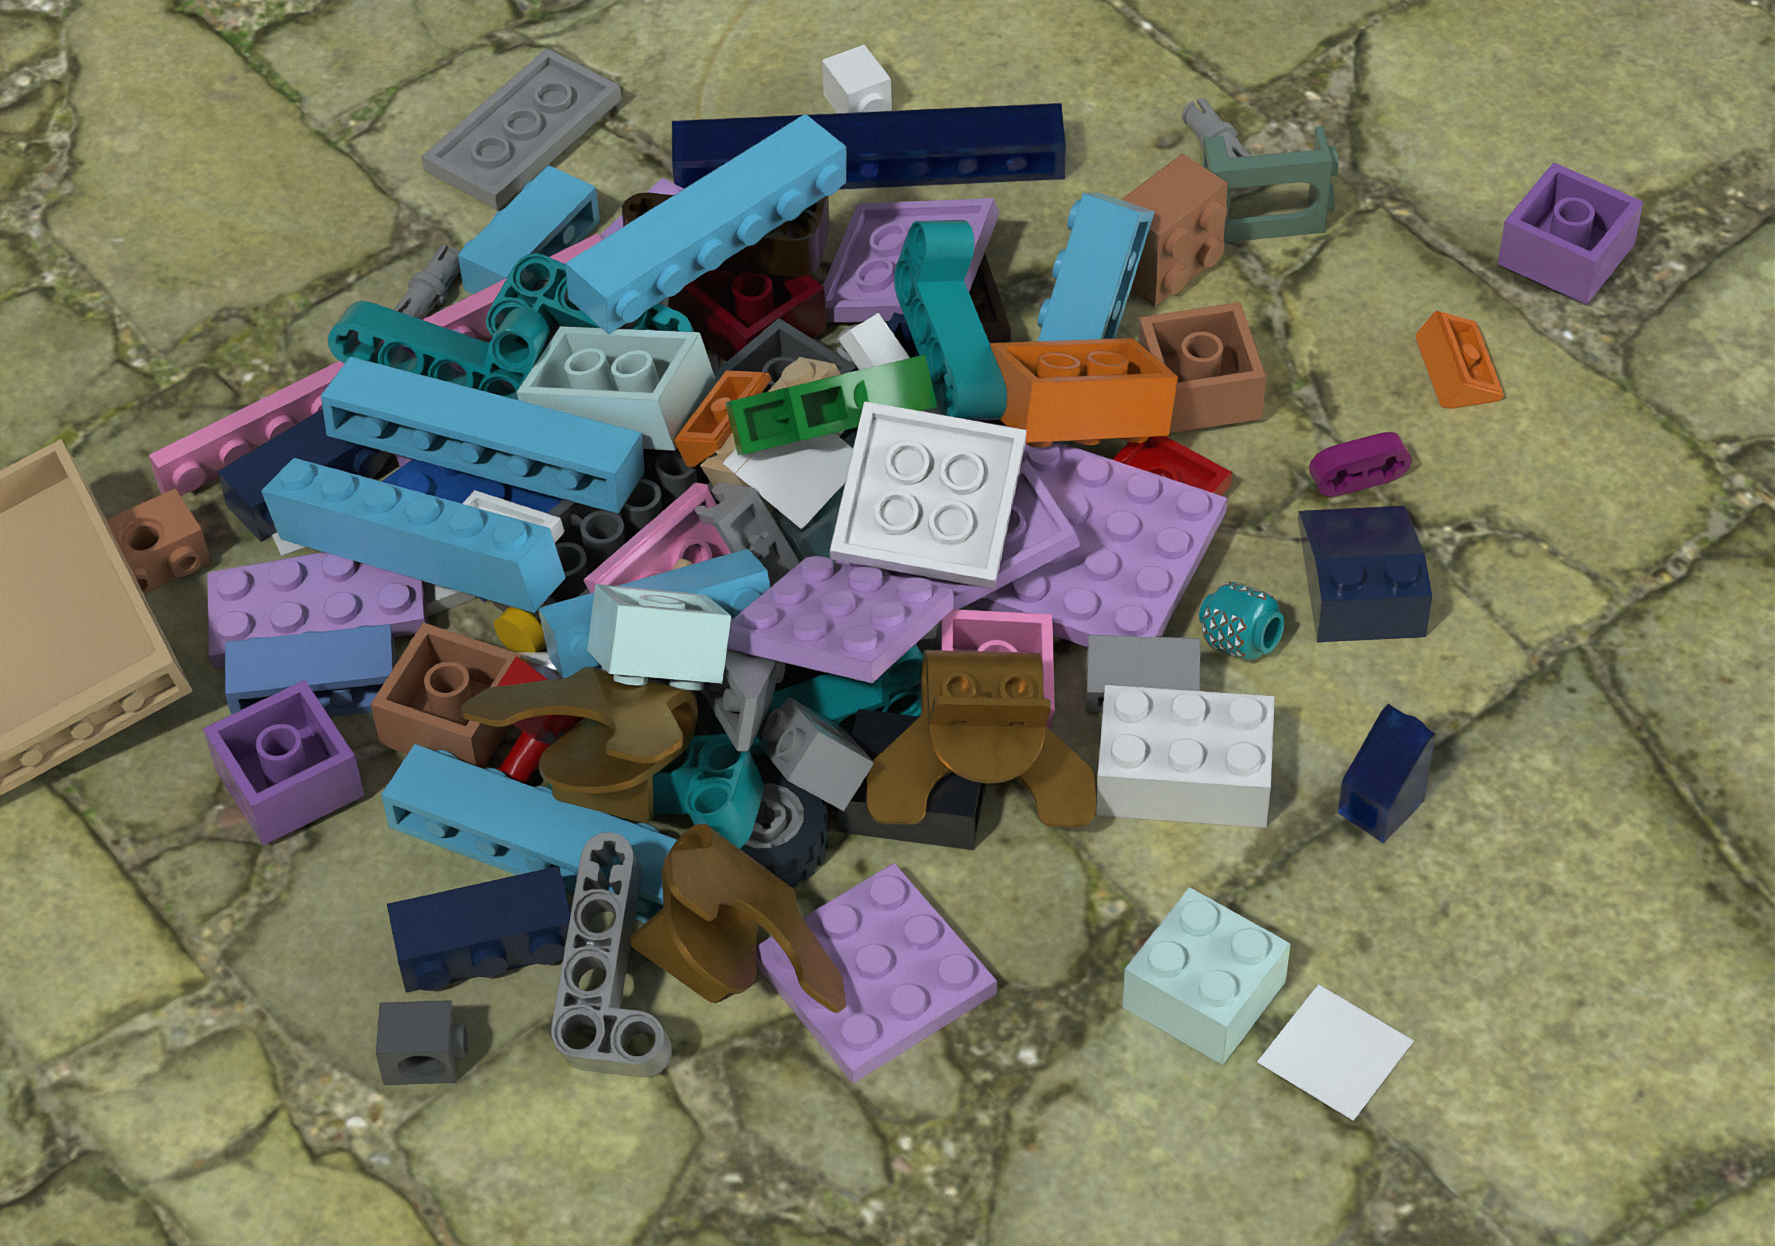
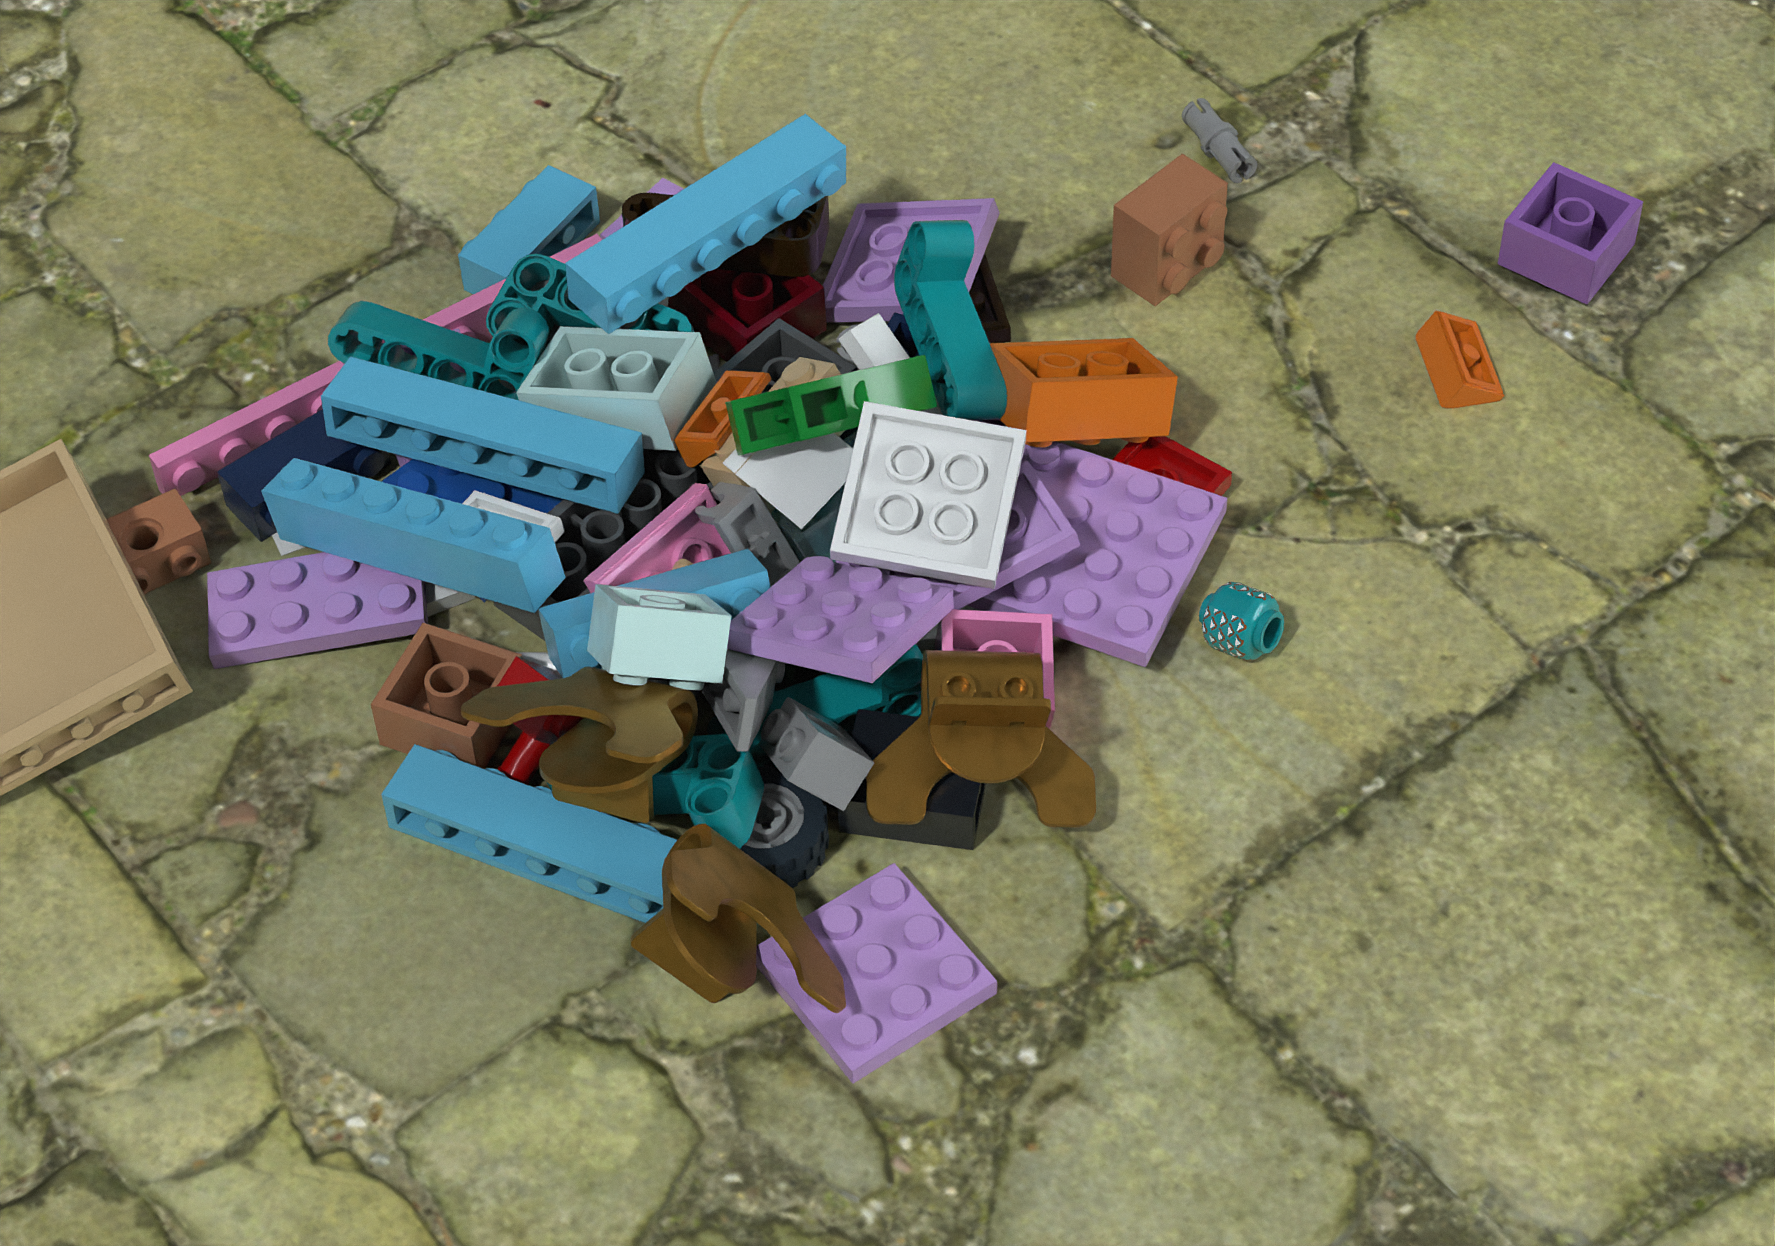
medium lavender brick [203,680,365,846] -> none
medium blue brick [225,624,398,717] -> none
dark grey brick [376,1000,468,1085] -> none
dark blue brick [387,866,571,993] -> none
light grey pin [393,245,461,320] -> none
light grey plate [421,48,622,210] -> none
yellow tile [494,606,546,652] -> none
light grey beam [551,832,672,1077] -> none
clear blue brick [672,103,1066,190] -> none
white brick [822,44,892,130] -> none
medium azure brick [1038,192,1155,341] -> none
light grey hinge [1086,635,1201,712] -> none
white brick [1096,685,1275,828] -> none
light aqua brick [1123,887,1290,1065] -> none
nougat brick [1138,302,1266,433] -> none
sand green panel [1202,126,1339,243] -> none
white sticker [1257,984,1414,1121] -> none
dark blue slope [1298,506,1432,643] -> none
magenta beam [1309,432,1412,497] -> none
clear blue slope [1338,703,1435,844] -> none

